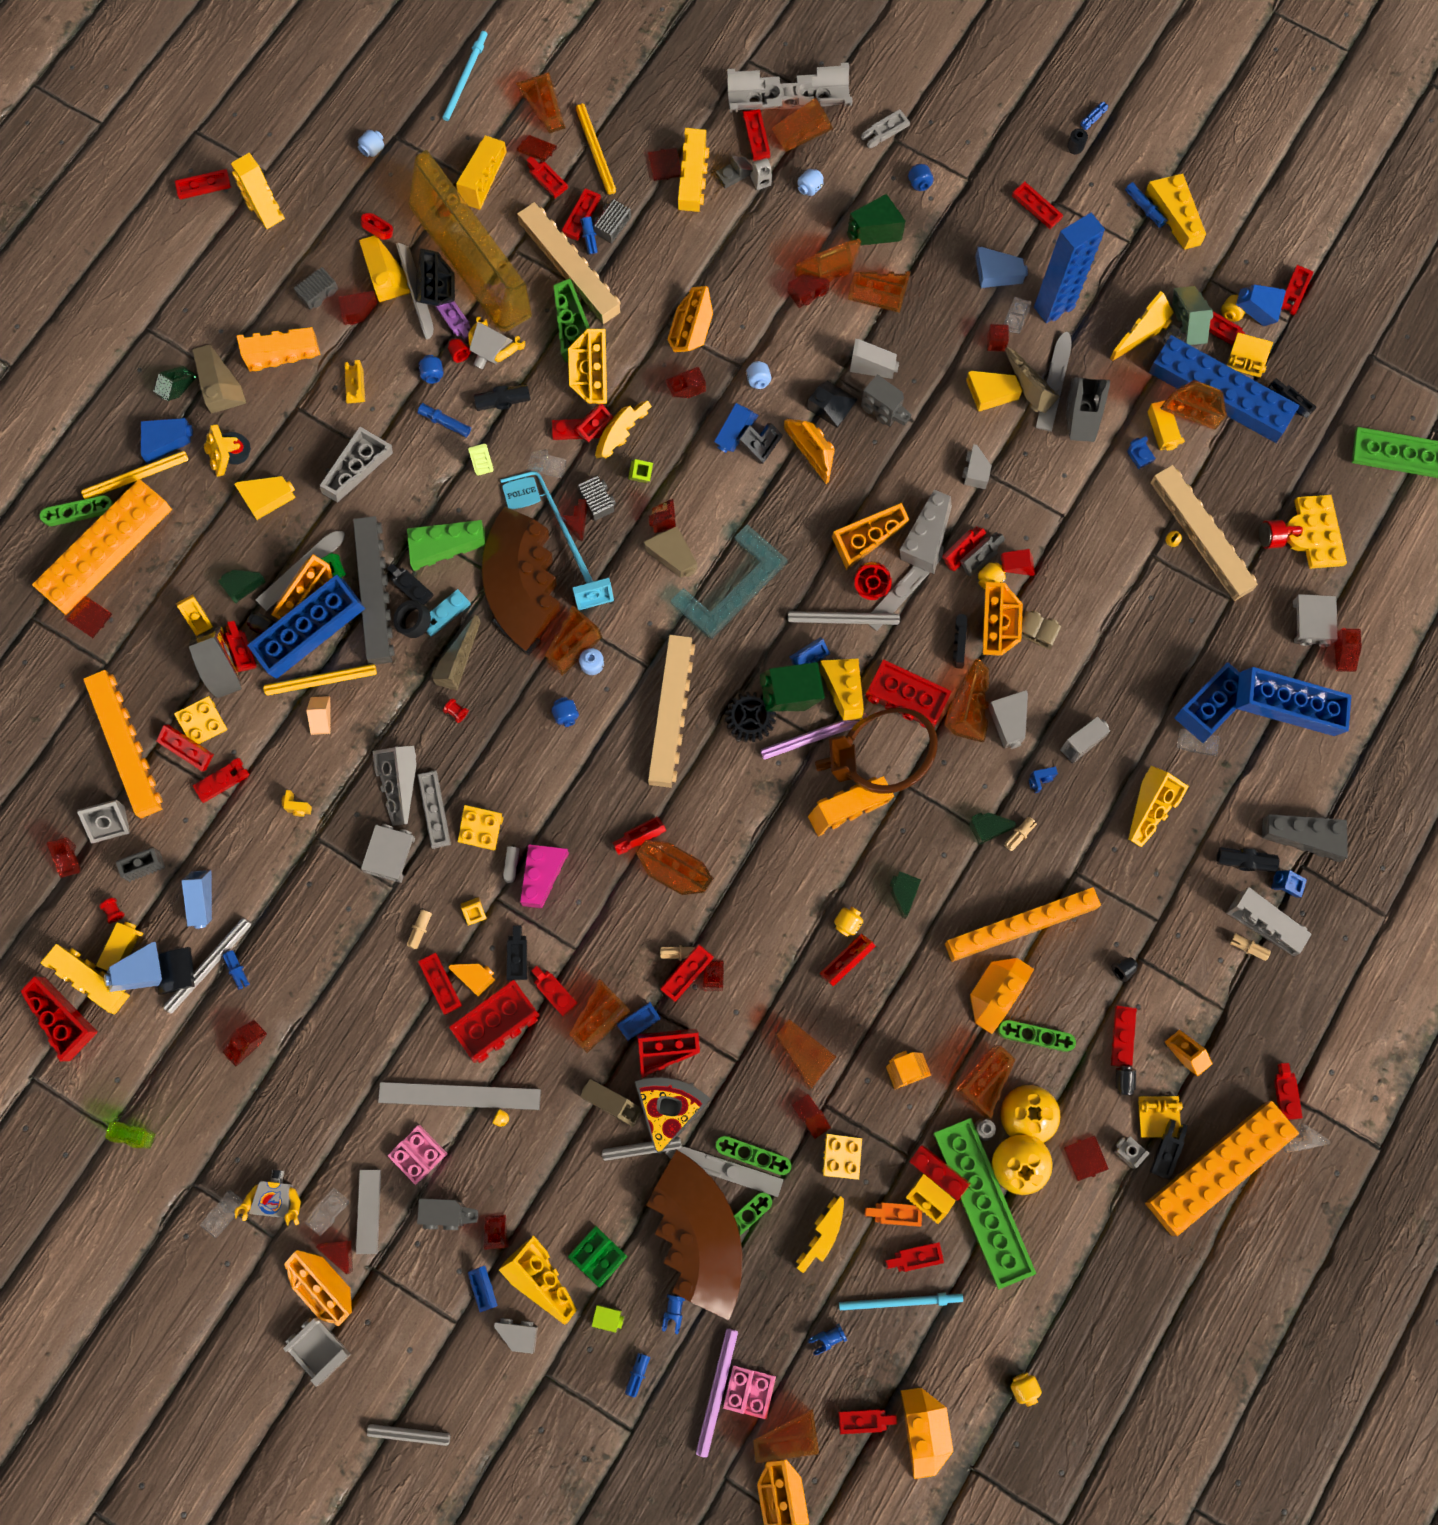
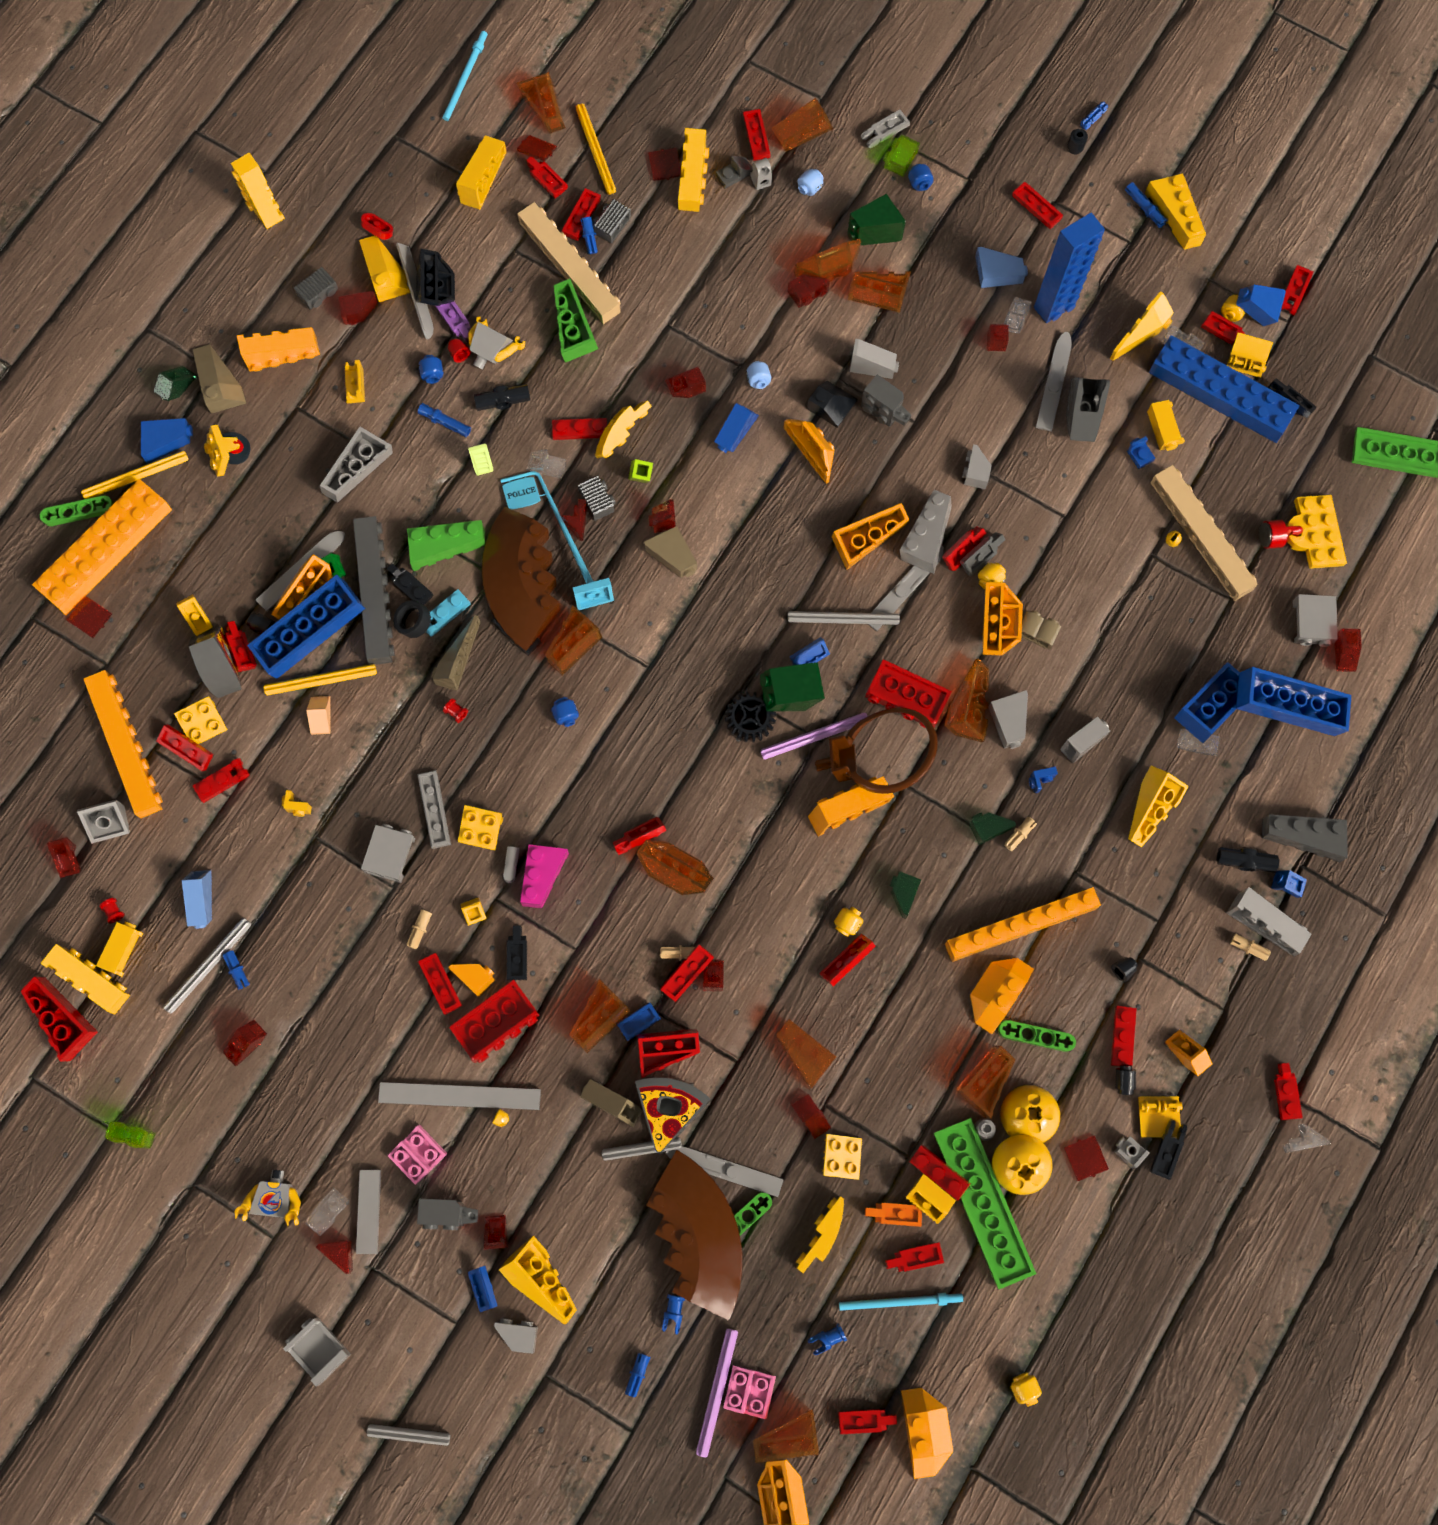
medium blue slope [104,942,162,992] -> none
dark grey brick [116,847,165,882] -> none
black slope [157,947,195,995] -> none
red plate [175,169,232,200] -> none
clear slope [200,1190,243,1238] -> none
clear green slope [218,570,266,604] -> none
yellow slope [235,476,295,520] -> none
light orange wedge [284,1250,352,1326] -> none
light blue head [358,130,384,157] -> none
light grey wedge [372,746,416,826] -> none
clear yellow windscreen [409,150,532,332] -> none
red hinge [531,966,578,1017] -> none
yellow wedge [568,329,607,404] -> none
green slope [568,1226,628,1288] -> none
red slope [573,404,614,442] -> none
light blue head [579,648,604,675] -> none
lime brick [592,1305,624,1333] -> none
tan brick [648,635,695,788] -> none
light orange wedge [667,286,713,352] -> none
clear light blue plate [671,524,788,640] -> none
bright green beam [716,1136,791,1175] -> none
light grey piece [727,62,853,113] -> none
black plate [736,423,783,464] -> none
yellow wedge [820,659,864,721] -> none
red cylinder [854,561,892,600] -> none
light orange wedge [886,1051,931,1089] -> none
black hinge [953,614,967,669] -> none
yellow slope [966,371,1023,412] -> none
red slope [1001,549,1035,576] -> none
dark tan wedge [1004,347,1060,413] -> none
light orange brick [1145,1101,1299,1236] -> none
clear orange wedge [1160,380,1227,430] -> none
sand green wedge [1172,286,1213,345] -> none
none -> clear neon green brick [883,134,920,177]

